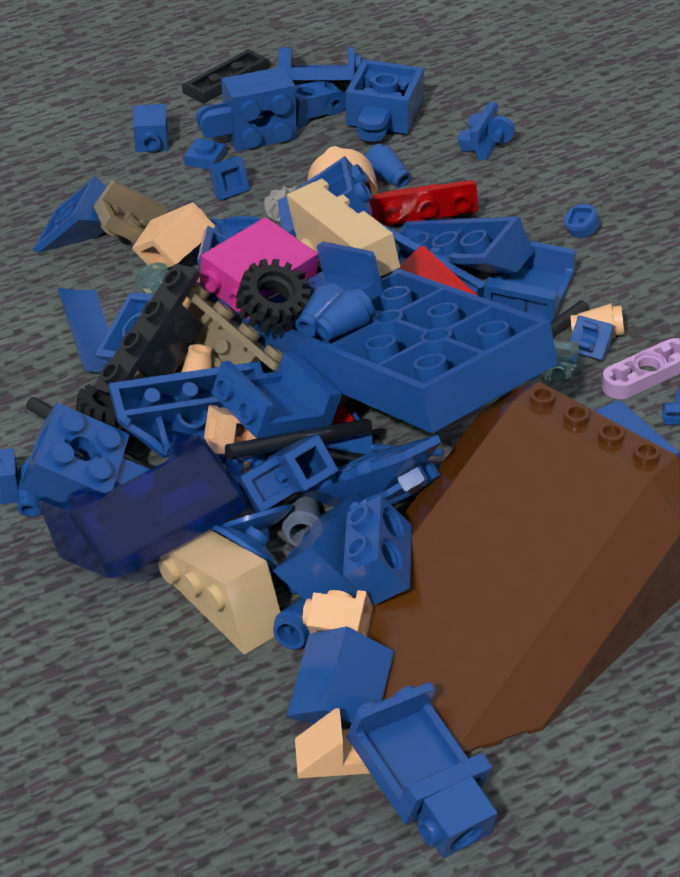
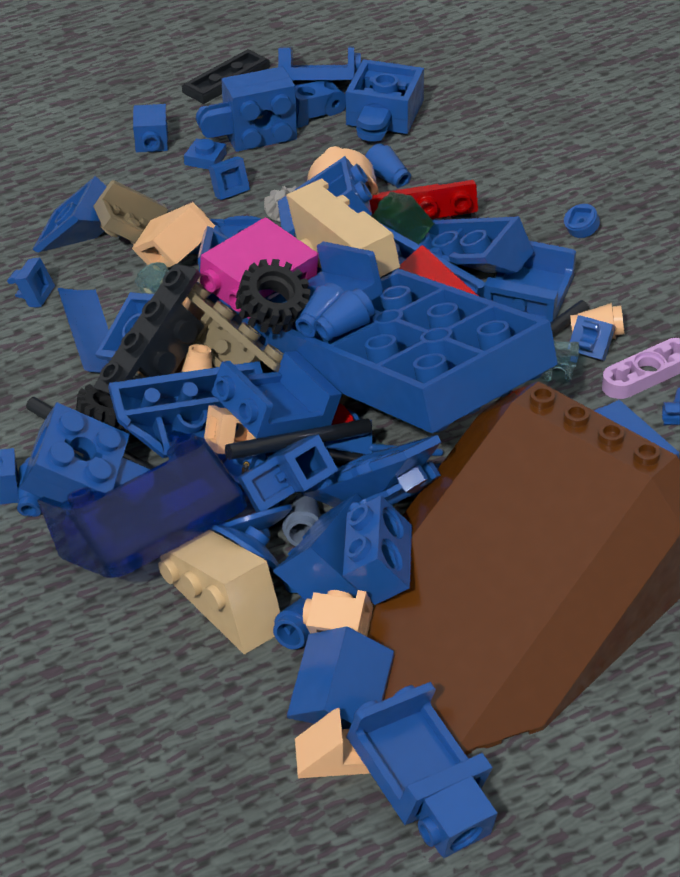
blue hips [457,102,515,160] -> none
none -> blue tile [7,257,55,308]
none -> clear green brick [371,192,435,244]

